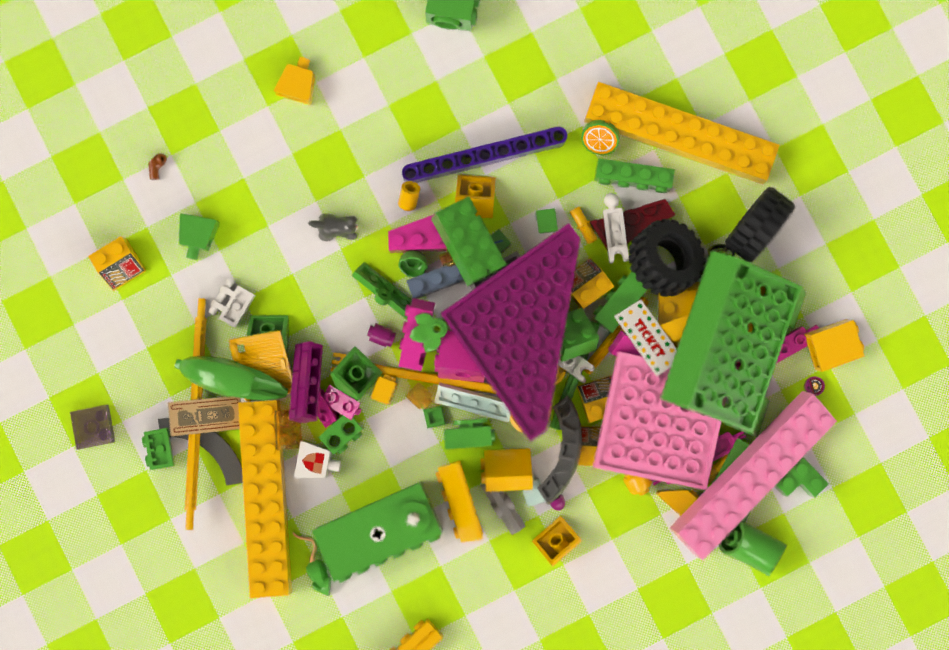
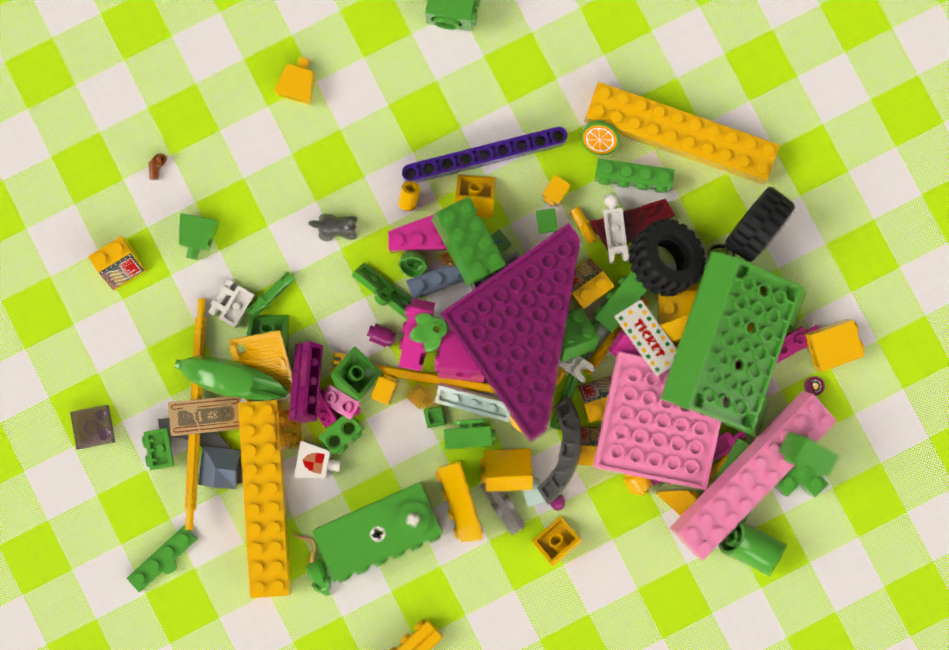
none -> bright green hinge [126,525,198,592]
none -> sand blue slope [198,446,241,489]
none -> bright green pin [245,271,295,319]
none -> yellow brick [542,175,571,207]
none -> bright green brick [778,432,839,477]

